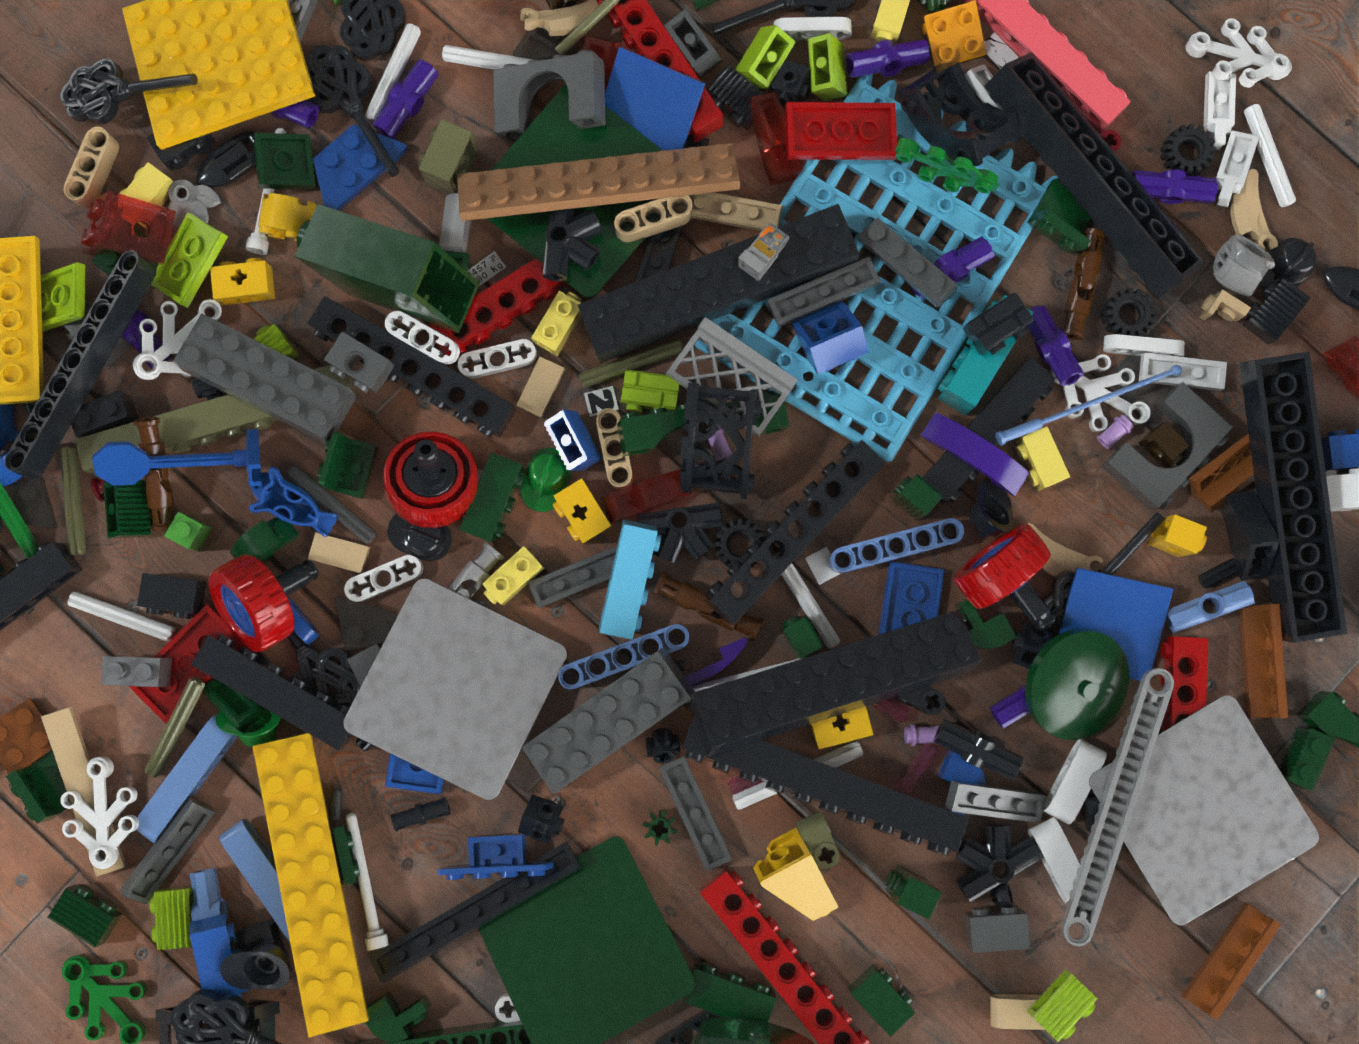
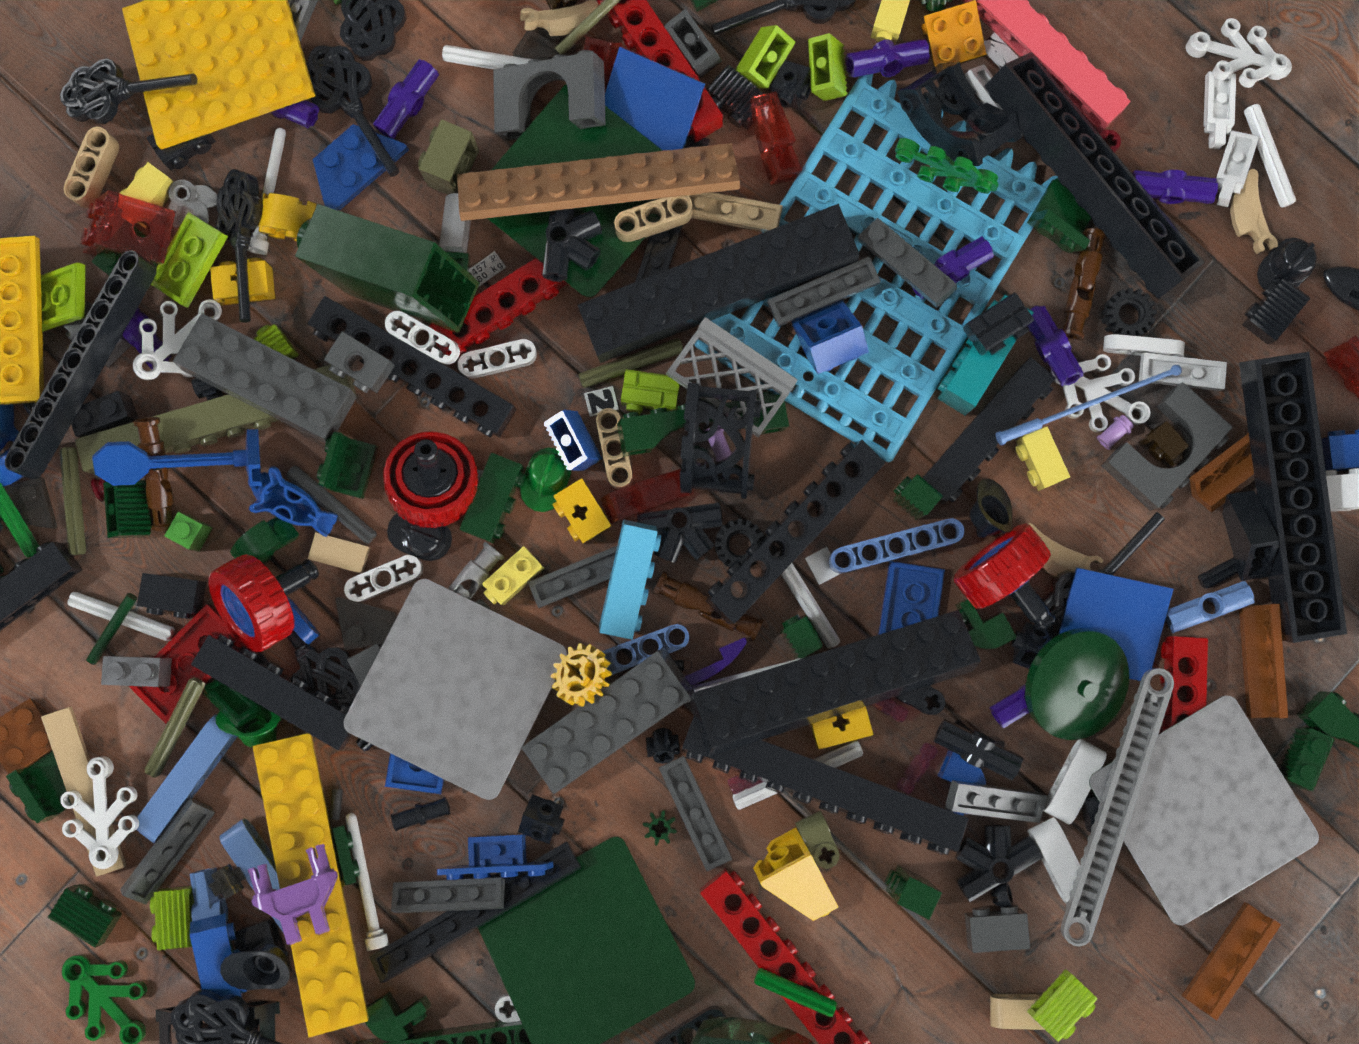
black piece [196,131,256,188] -> none
dark green plate [253,133,315,190] -> none
white axle [365,23,421,123] -> none
tan tile [516,357,565,418] -> none
light yellow brick [531,291,582,357] -> none
dark green brick [684,962,777,1032] -> none
light grey leg [738,223,789,281] -> none
white beam [774,17,852,41] -> none
red plate [785,102,897,160] -> none
dark green brick [848,964,915,1037] -> none
lavender pin [904,724,939,746] -> none
dark purple slope [920,412,1029,496] -> none
yellow brick [1148,514,1207,557] -> none
black tyre [1160,124,1216,176] -> none
tan bracket [1199,289,1251,322] -> none
light grey piece [1213,234,1275,297] -> none
none -> dark green bar [86,593,137,665]
none -> clear smoke gear [209,864,246,900]
none -> black piece [216,169,263,323]
none -> medium lavender connector [248,844,338,945]
none -> dark grey plate [391,877,505,913]
none -> yellow gear [551,643,612,707]
none -> green axle [754,968,837,1017]

